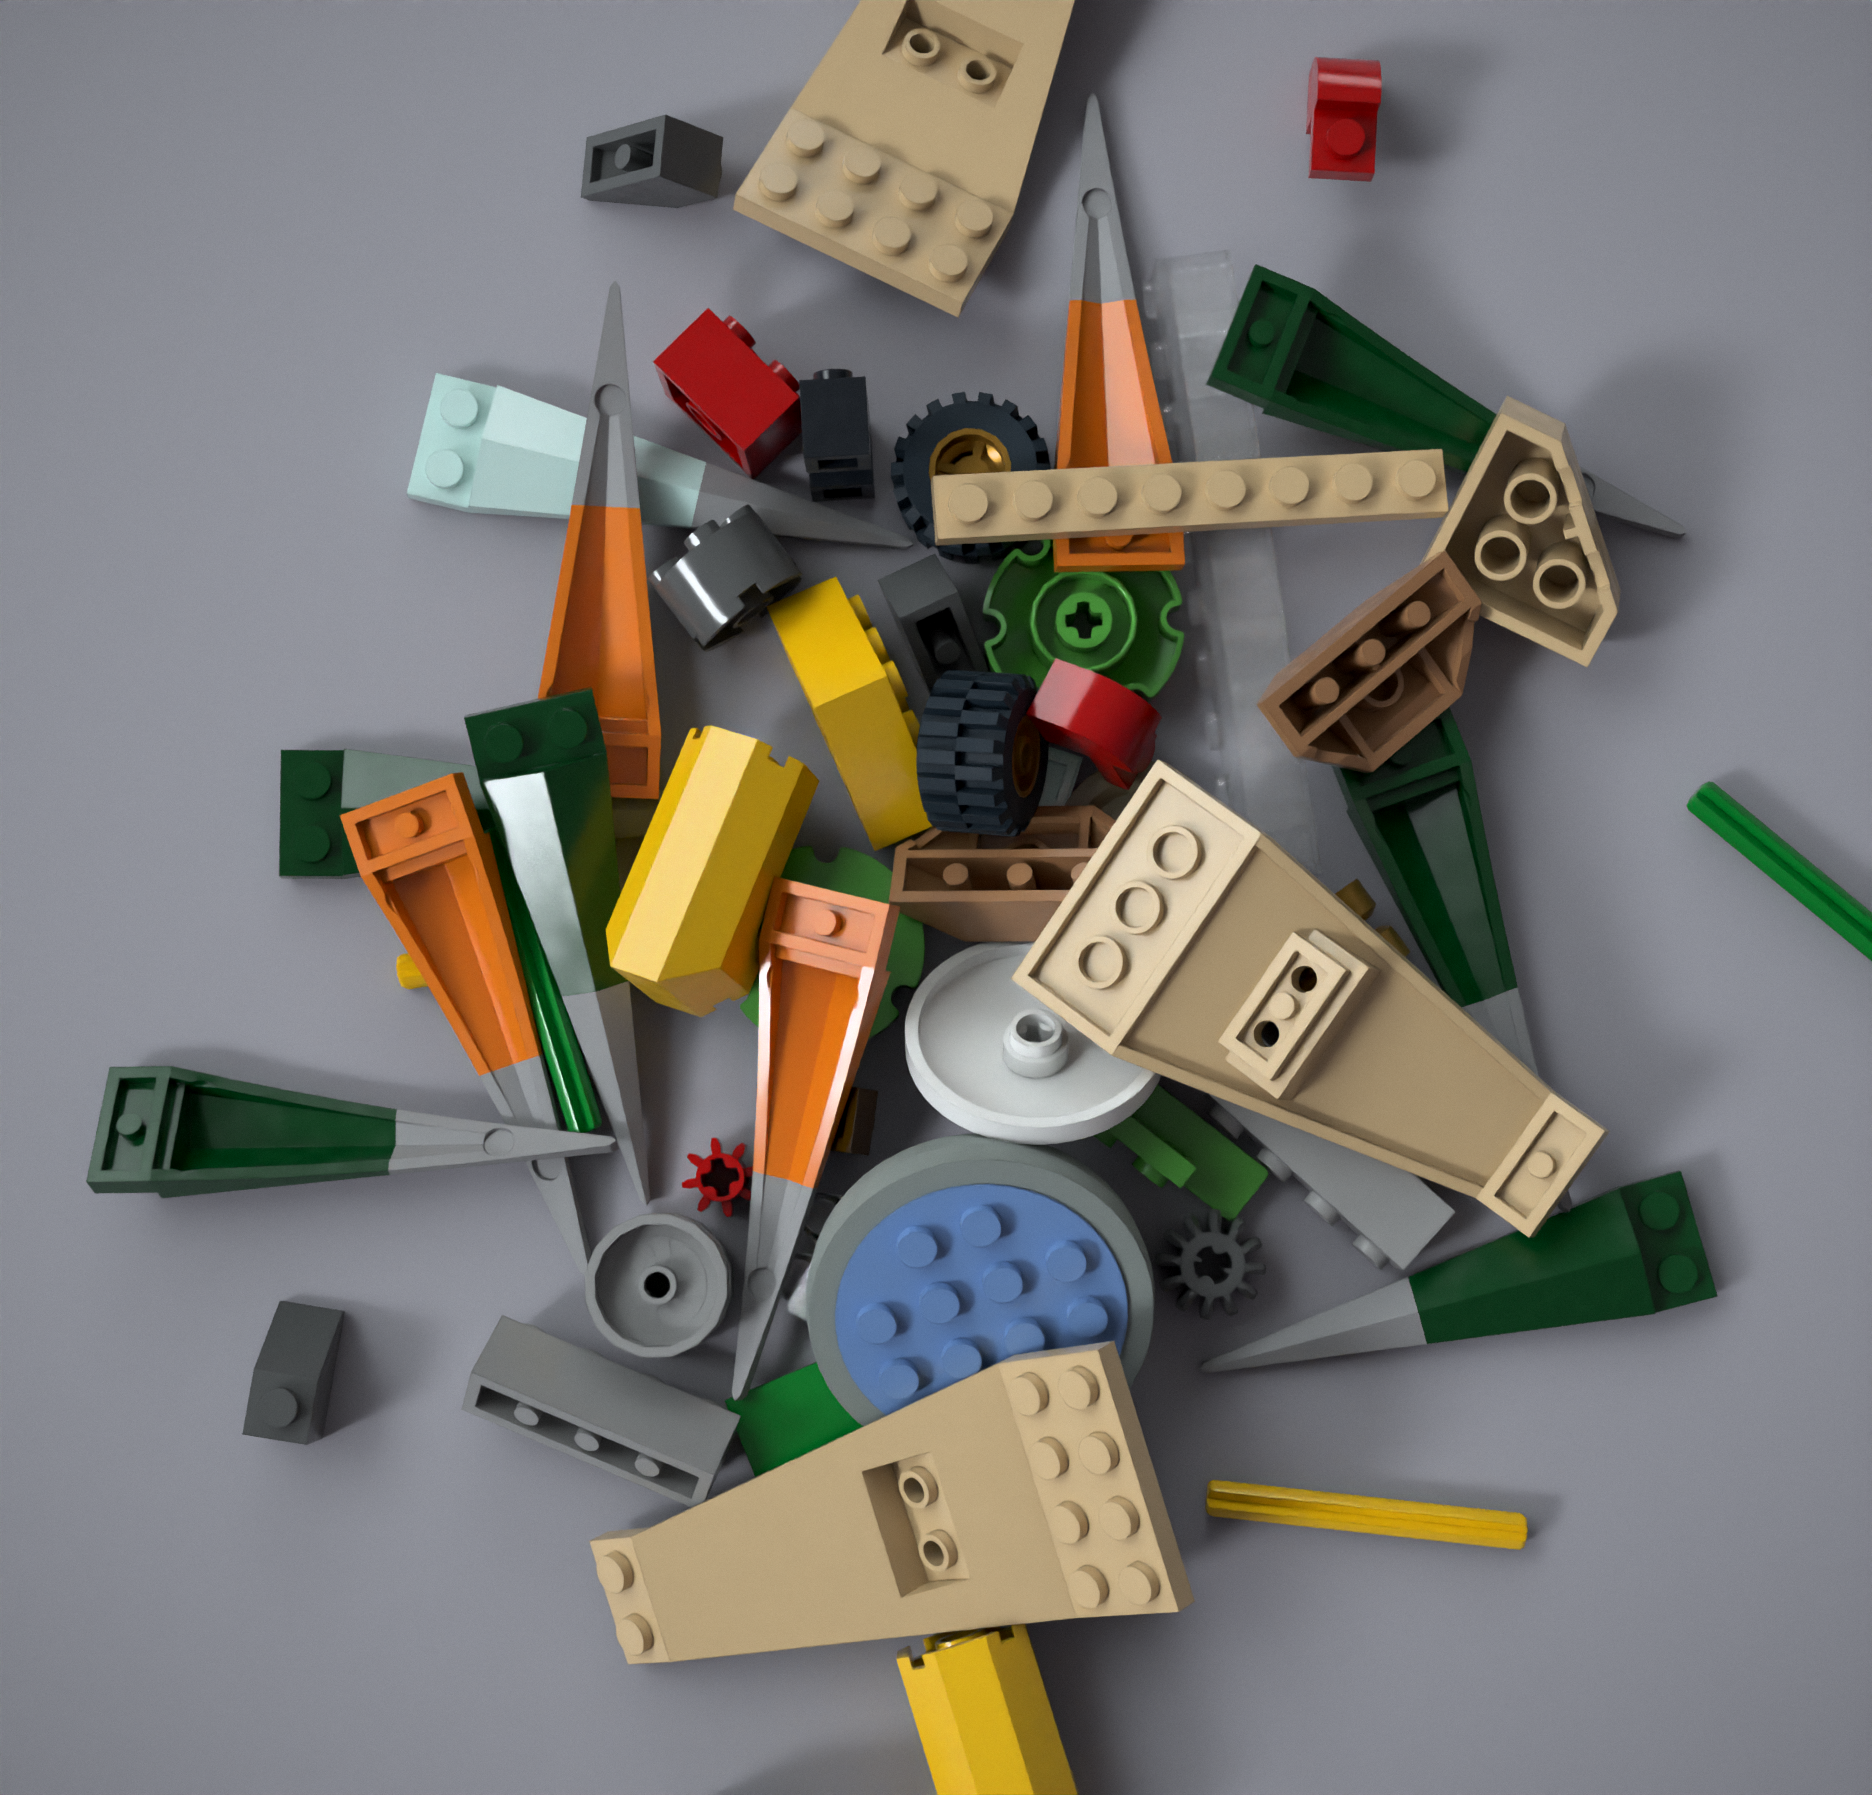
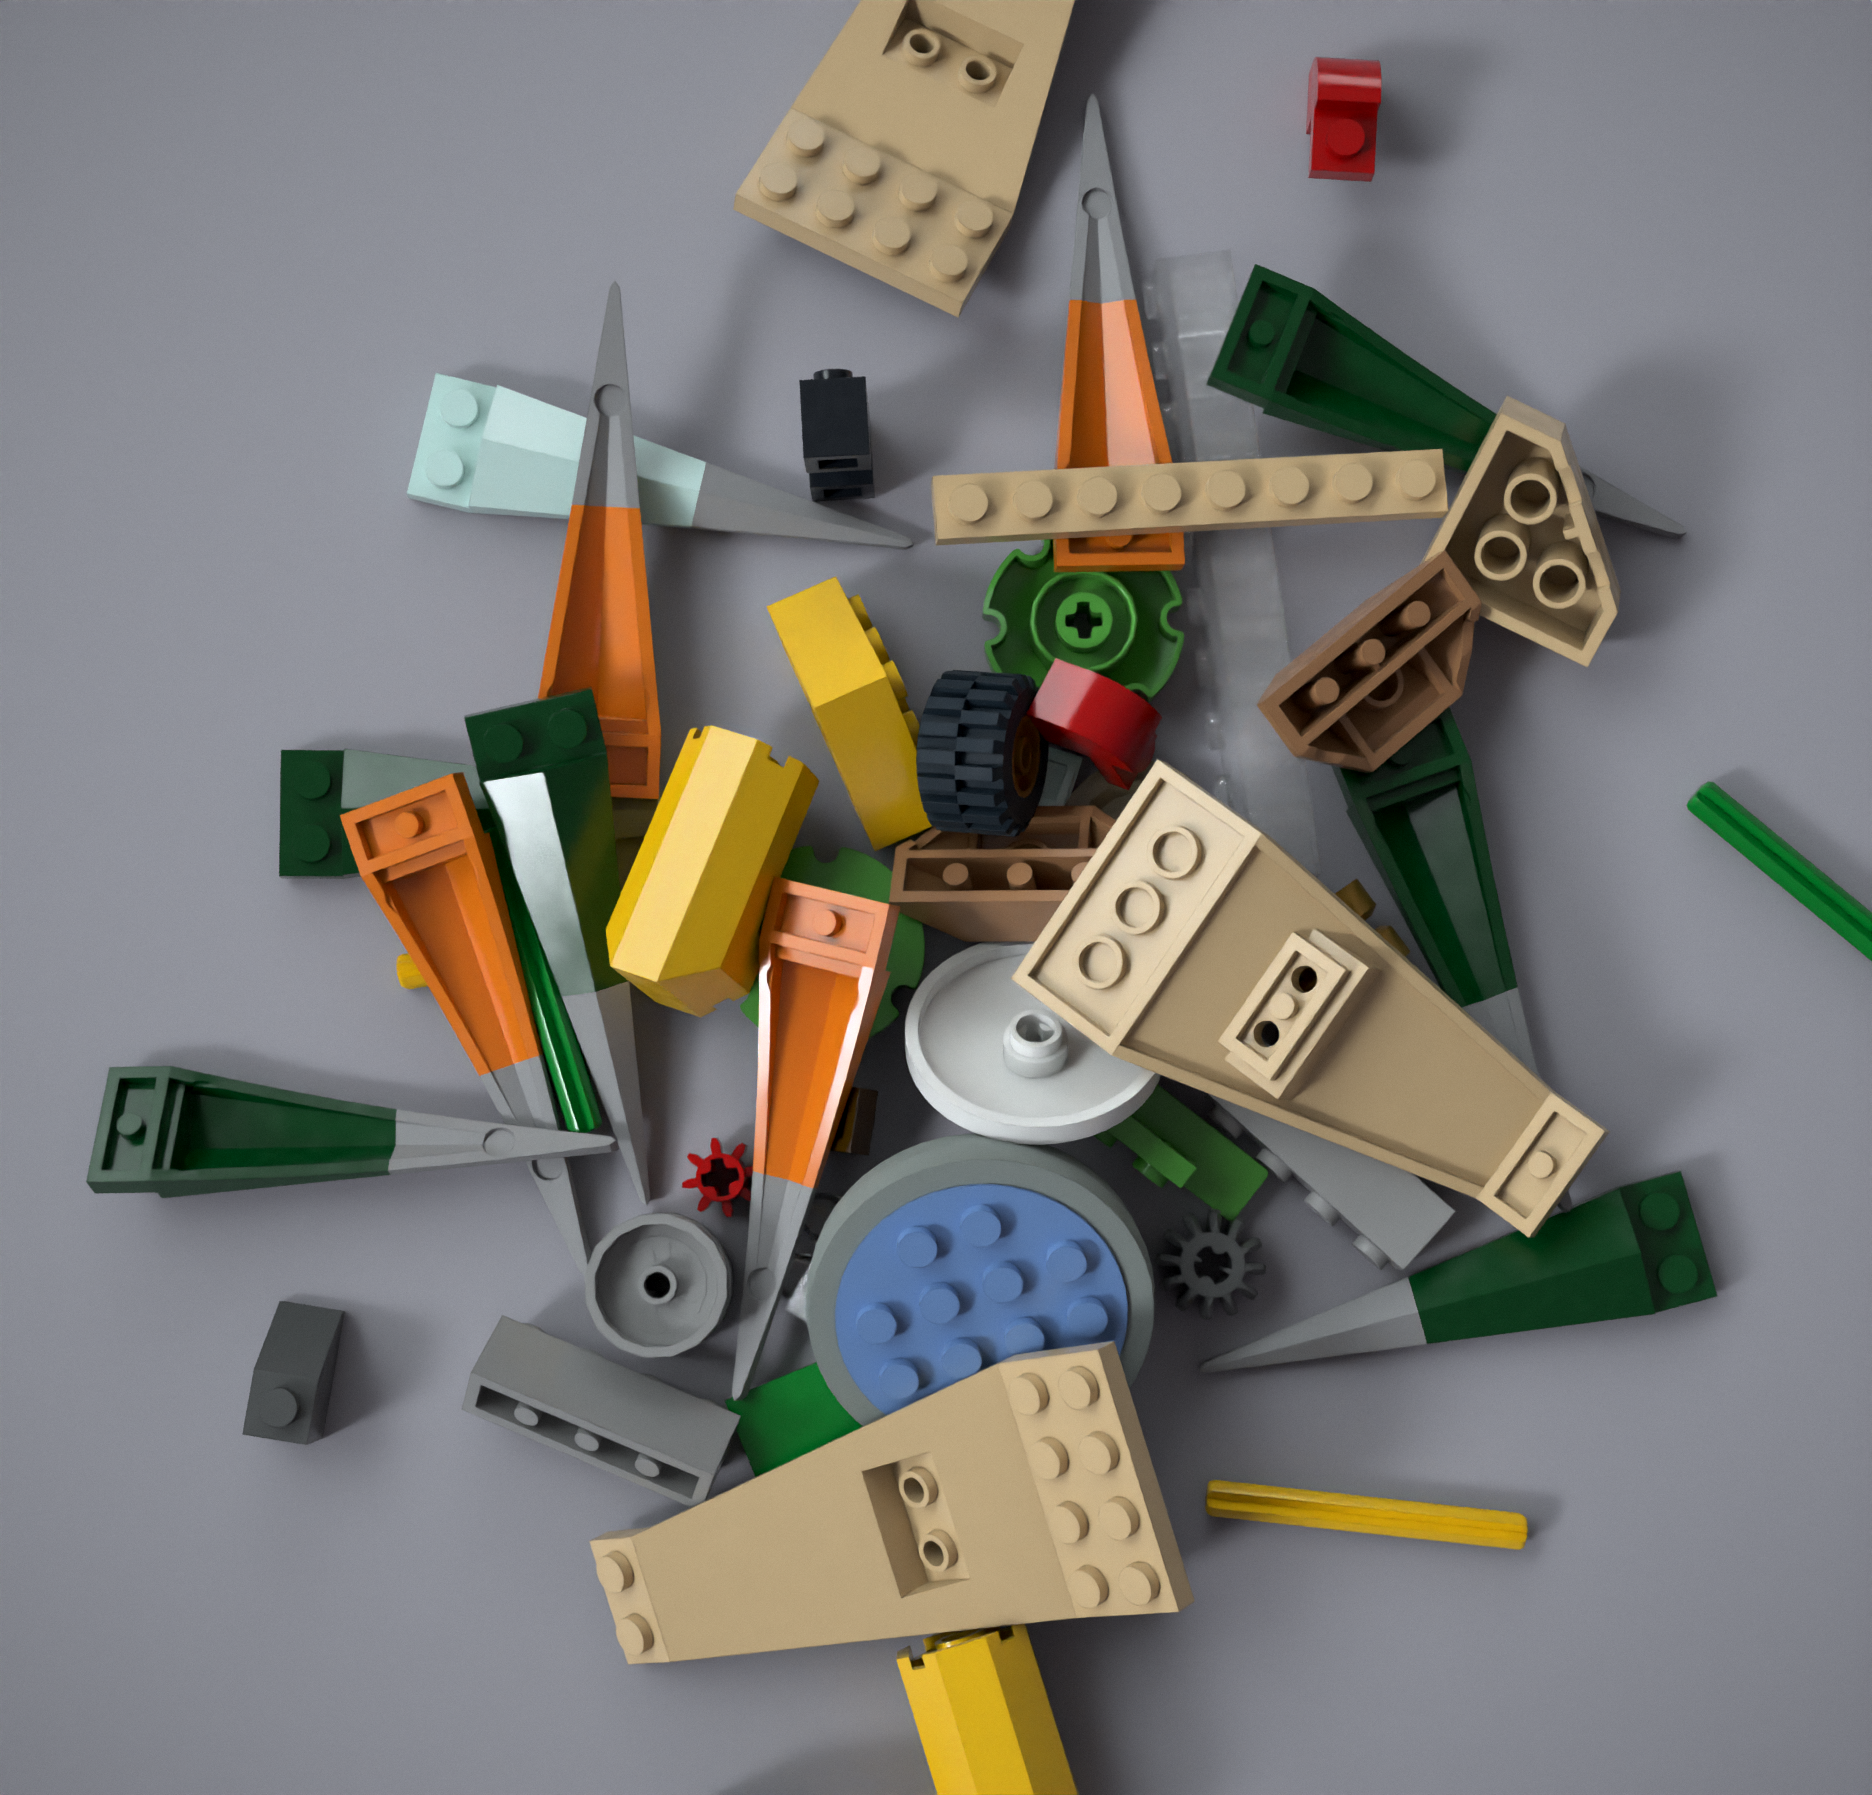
dark grey slope [581,114,723,208] -> none
dark grey brick [648,504,803,652] -> none
red brick [653,308,802,480] -> none
dark grey slope [878,554,989,696] -> none
black wheel [891,392,1051,564] -> none

